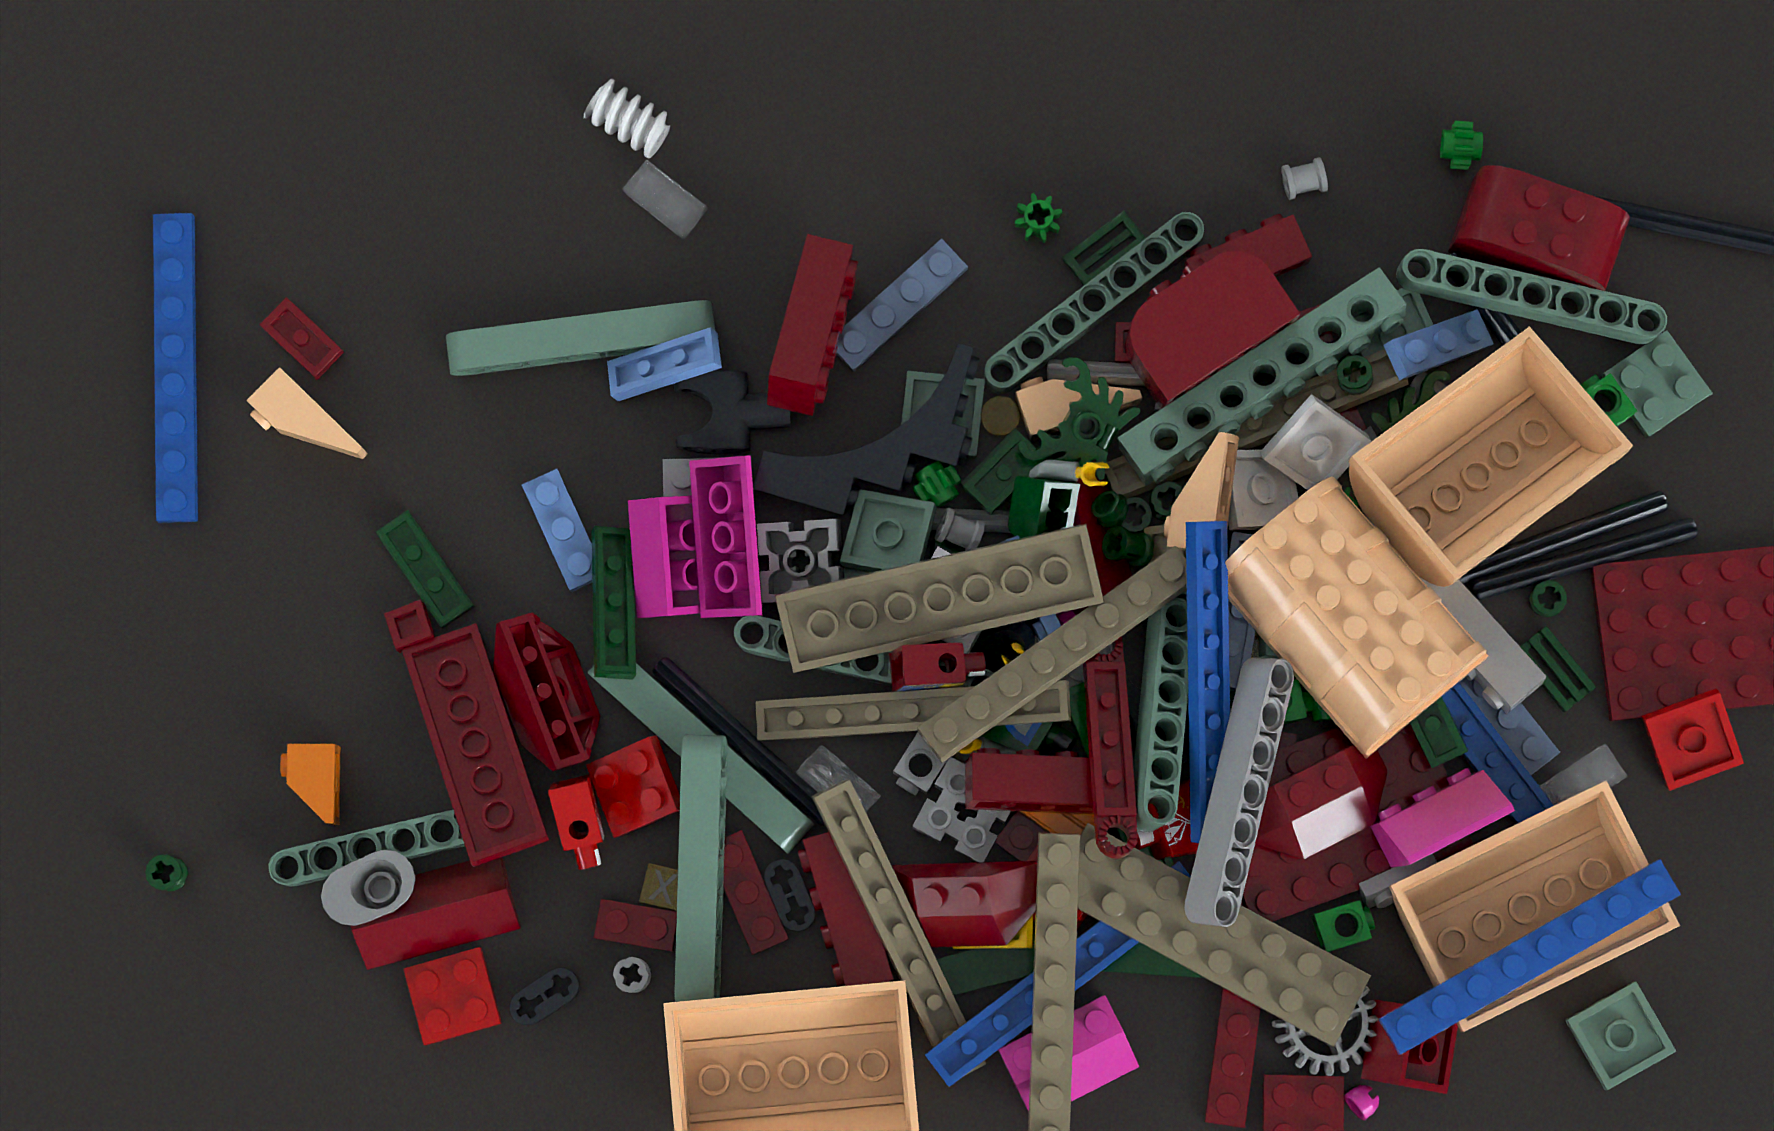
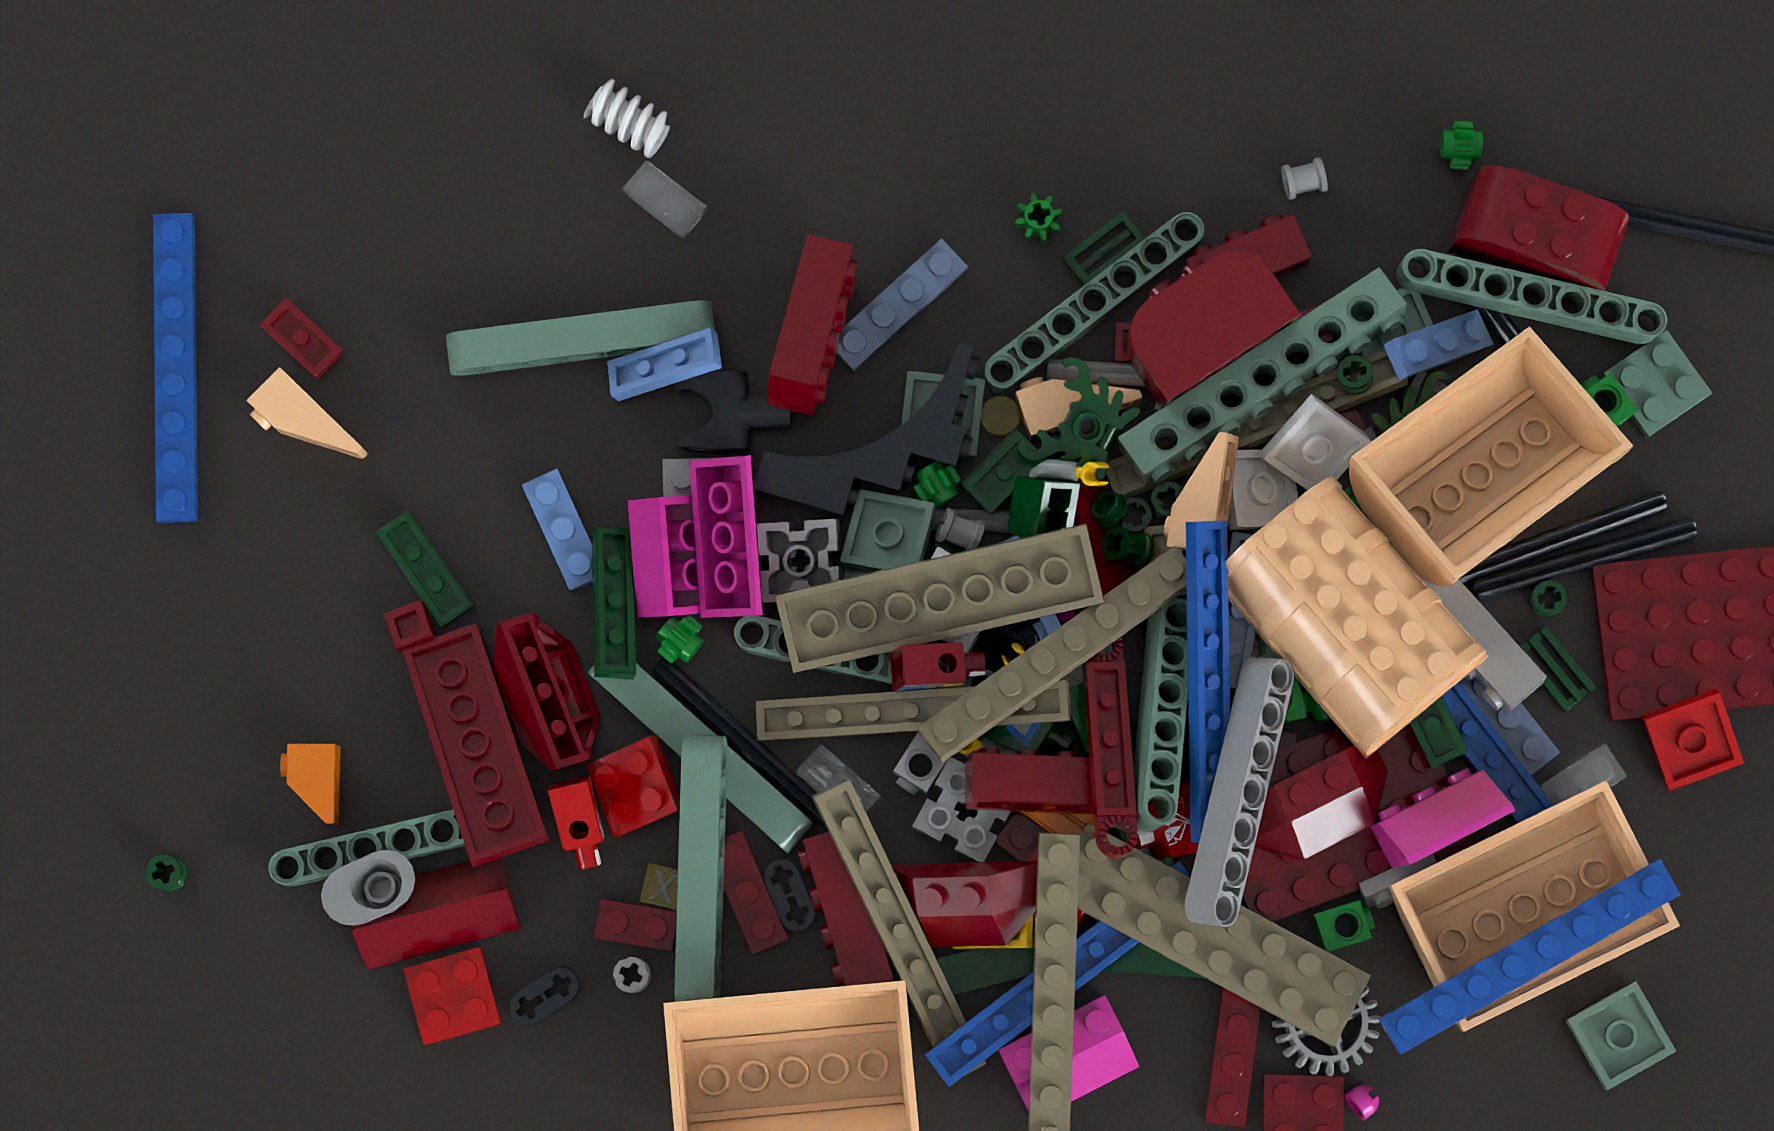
dark red slope [1361,999,1458,1094] -> none
none -> green gear [655,615,705,664]

